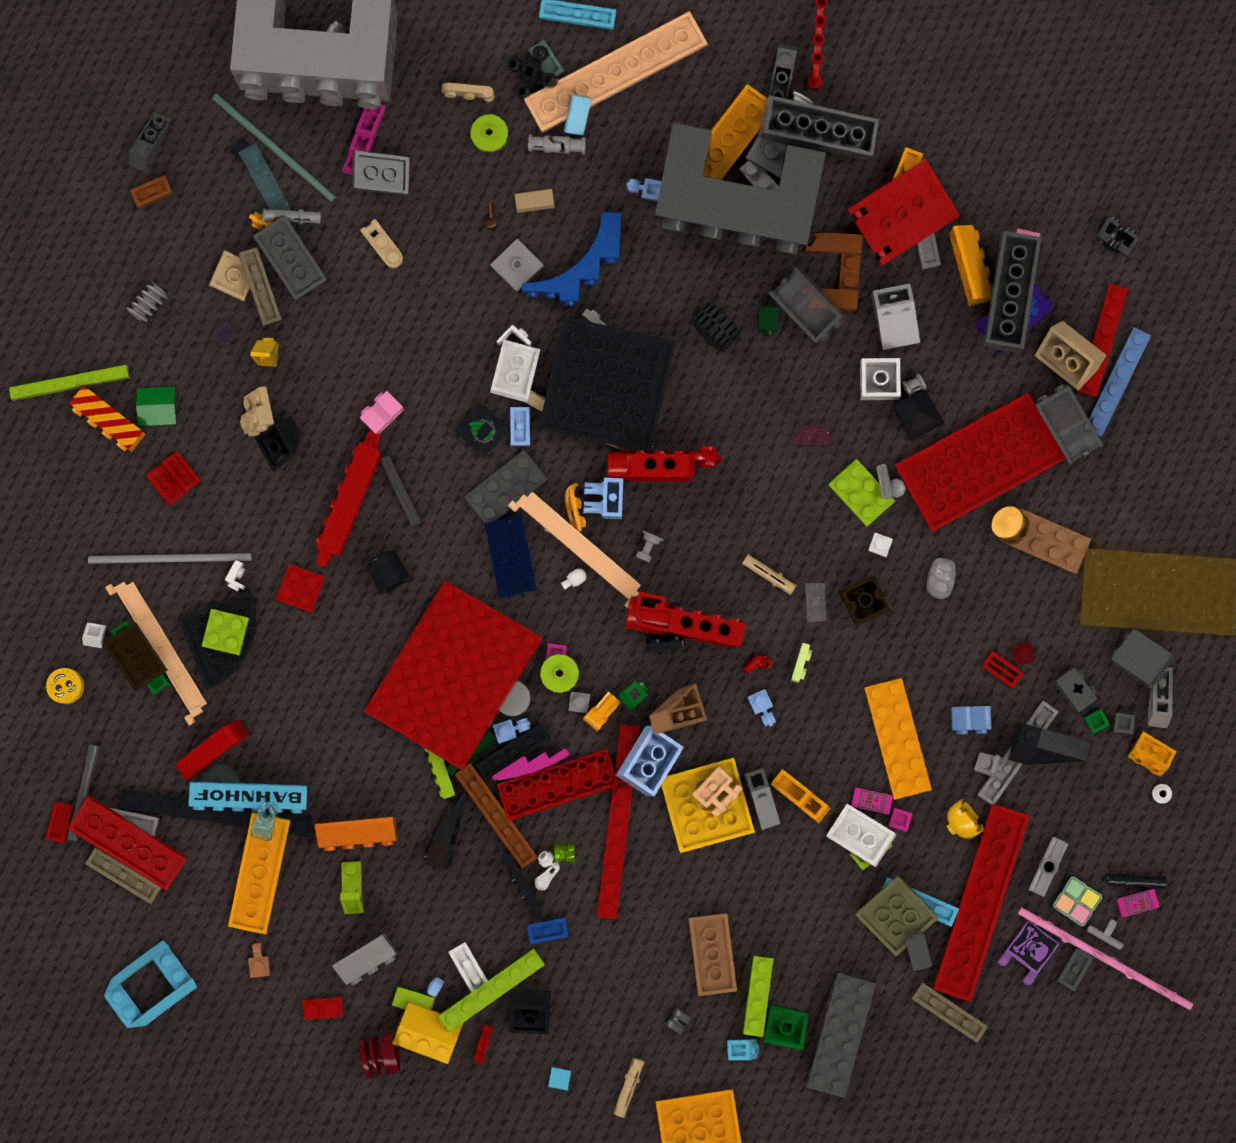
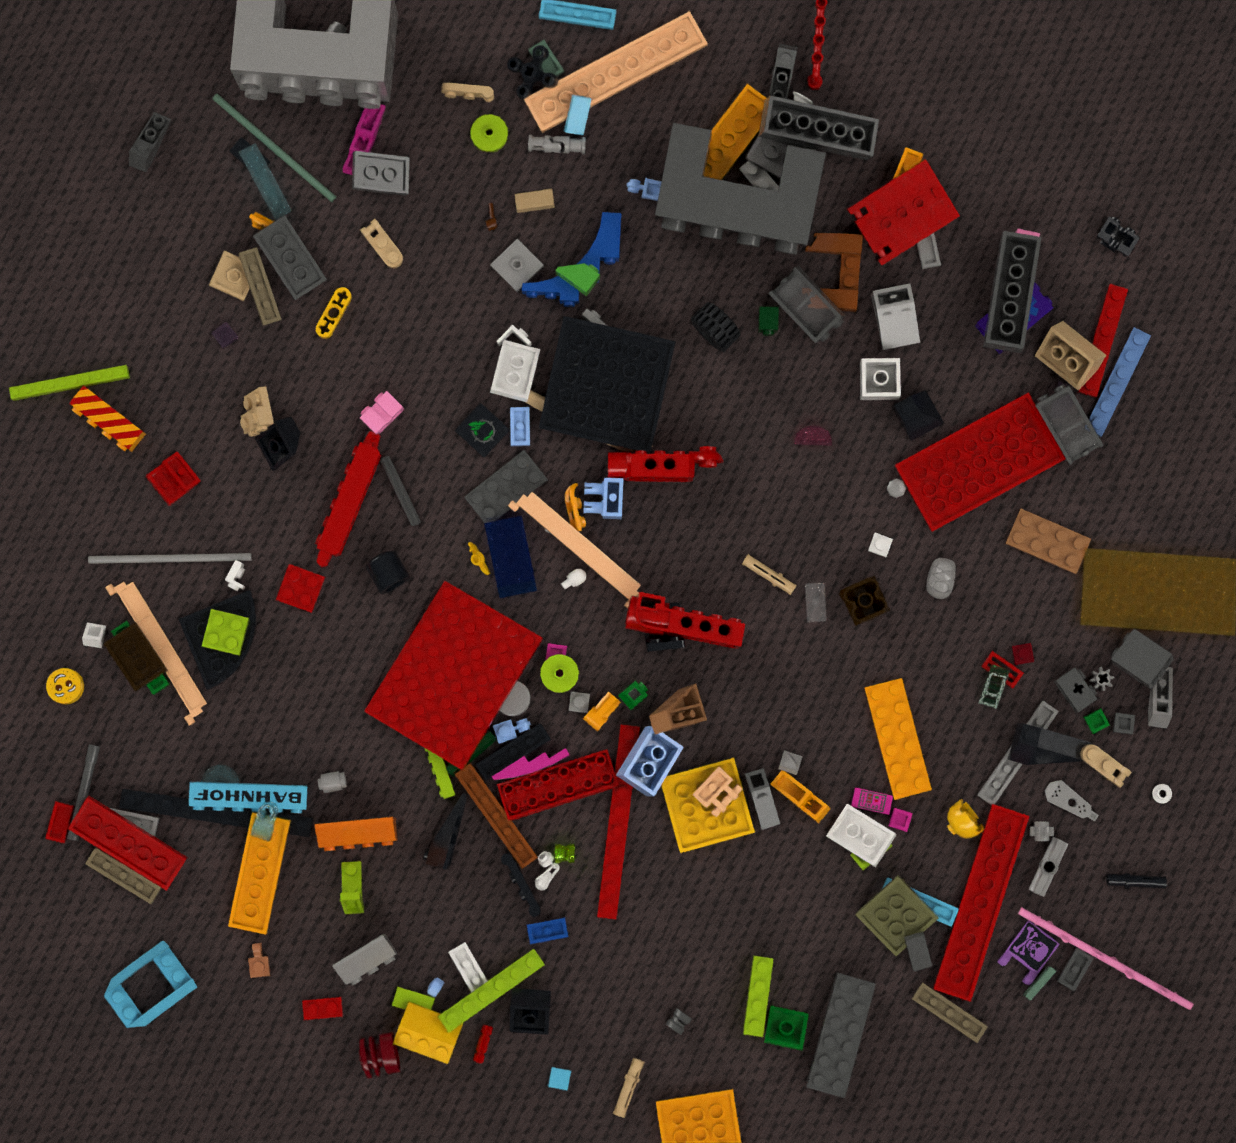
light grey piece [126,281,168,322] -> none
dark orange plate [130,175,173,209] -> none
green slope [136,387,177,426] -> none
red beam [175,720,250,781] -> none
yellow slope [251,338,279,367] -> none
light grey pin [262,209,321,225] -> none
light grey piece [636,530,664,563] -> none
medium nougat plate [688,913,737,996] -> none
medium azure bracket [727,1039,759,1060] -> none
red arm [742,655,772,674] -> none
light blue plate [748,689,776,727] -> none
yellowish green plate [791,643,812,683] -> none
lime plate [828,459,895,527] -> none
light grey axle [876,464,893,499] -> none
light grey bush [902,374,926,397] -> none
light orange slope [949,225,993,307] -> none
medium blue brick [951,706,992,735] -> none
light grey bracket [974,752,1004,778] -> none
head [991,506,1030,544] -> none
tile [1050,874,1104,928] -> none
light grey piece [1087,919,1123,950] -> none
dark pink tile [1116,888,1160,918] -> none
light orange bracket [1128,731,1177,776] -> none
none -> yellow beam [316,287,352,339]
none -> light grey brick [318,771,347,793]
none -> yellow piece [468,542,491,575]
none -> bright green slope [555,263,600,296]
none -> light grey tile [778,750,802,775]
none -> slope [978,665,1009,709]
none -> sand green tile [1023,966,1056,1001]
none -> light grey gear [1030,822,1054,841]
none -> light grey piece [1045,780,1099,822]
none -> tan plate [1080,744,1132,788]
none -> light grey gear [1089,667,1115,691]

